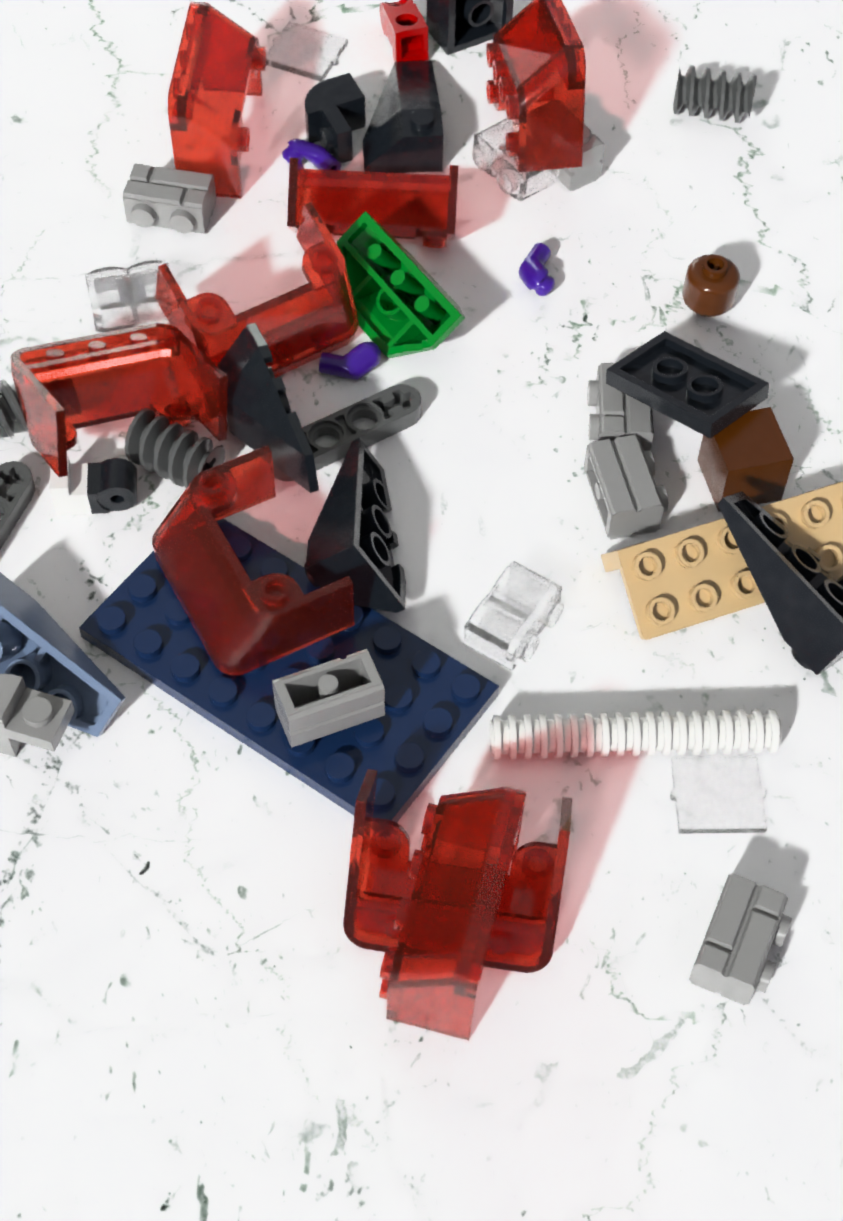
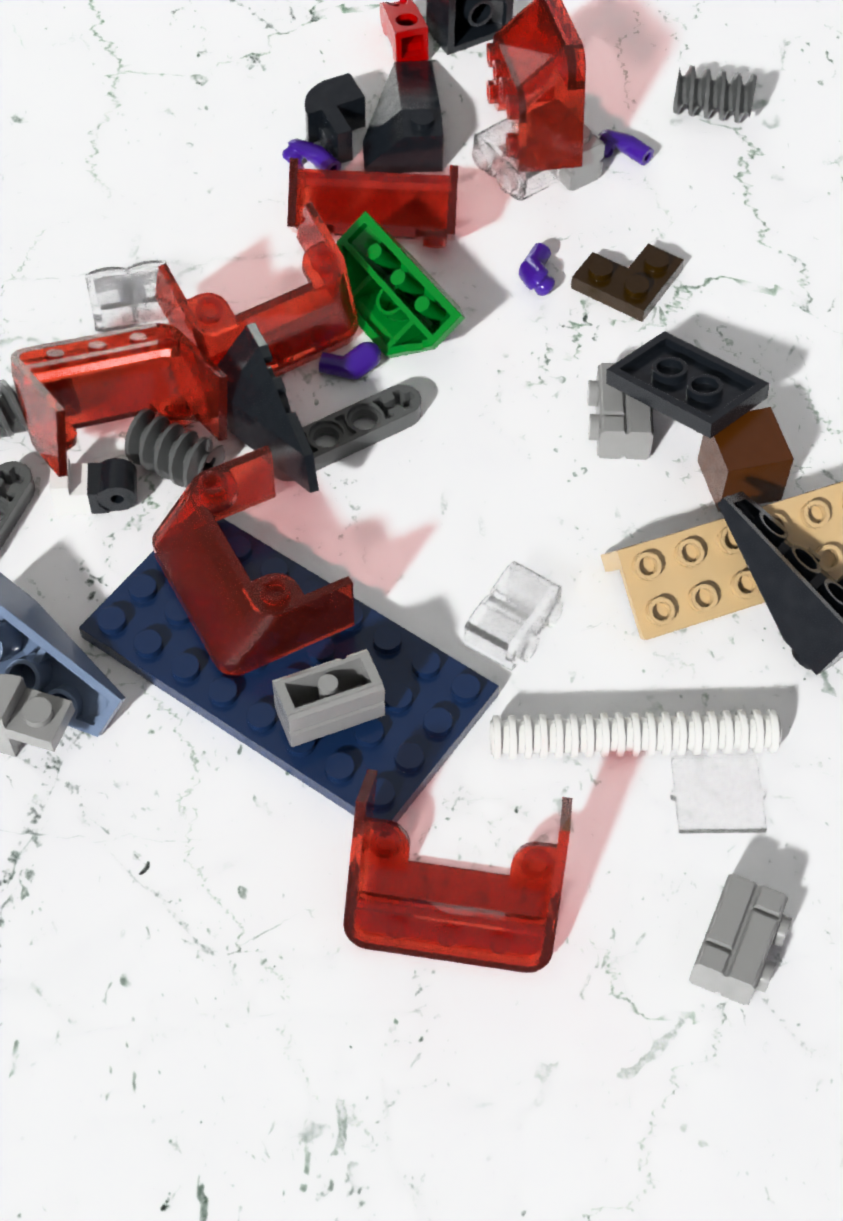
light grey brick [123,163,217,234] -> none
clear red windscreen [168,1,266,198] -> none
clear piece [262,21,348,82] -> none
black wedge [304,438,406,613] -> none
clear red windscreen [379,786,527,1041] -> none
light grey brick [584,434,669,540] -> none
reddish brown head [682,254,740,317] -> none
none -> dark brown plate [571,244,684,322]
none -> dark purple arm [598,129,654,166]

